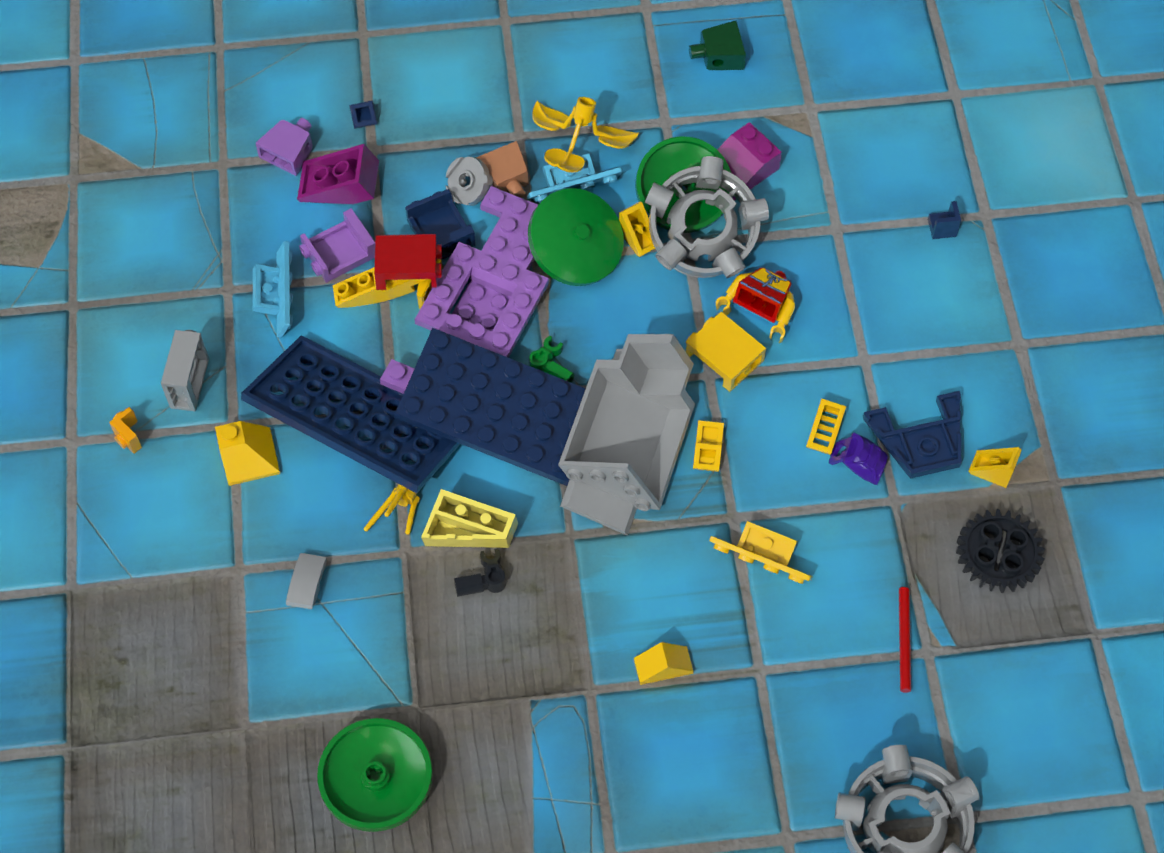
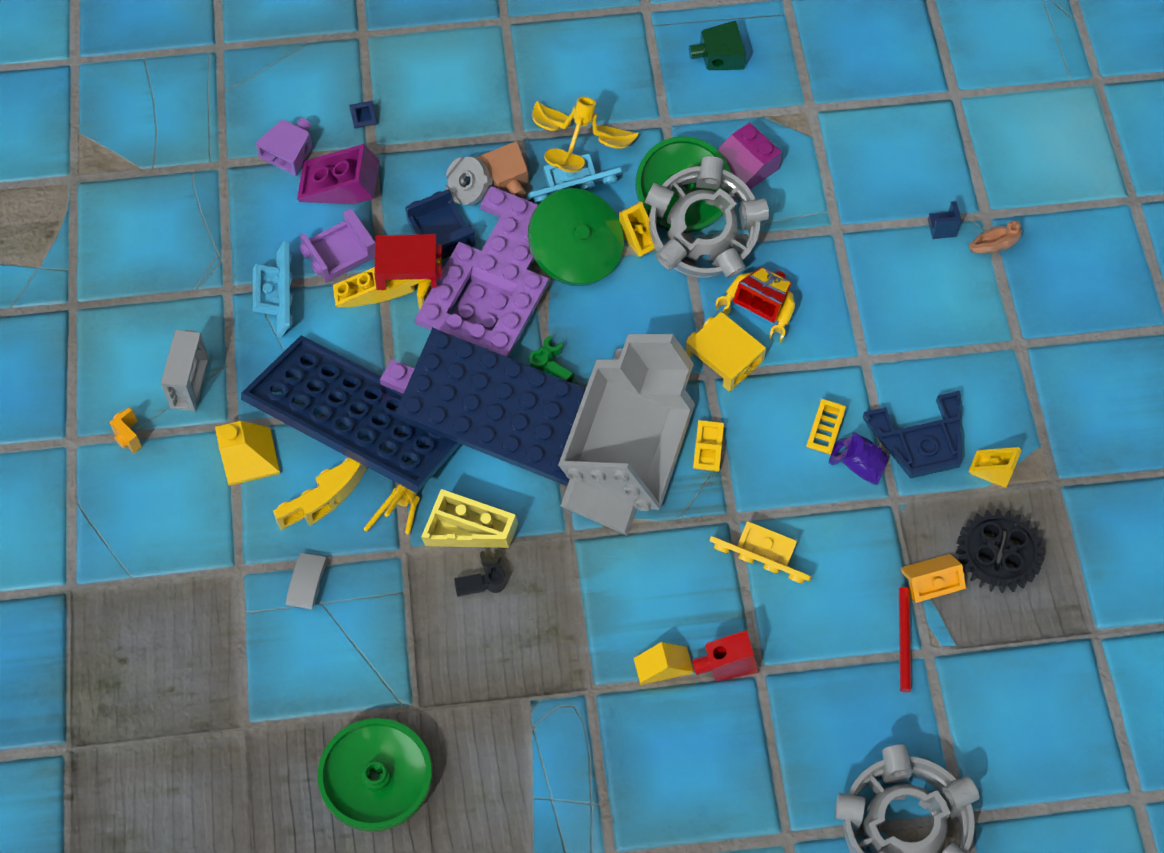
none -> yellow slope [273,458,367,530]
none -> red torso [692,630,759,681]
none -> light orange panel [901,554,966,603]
none -> nougat arm [969,221,1022,254]

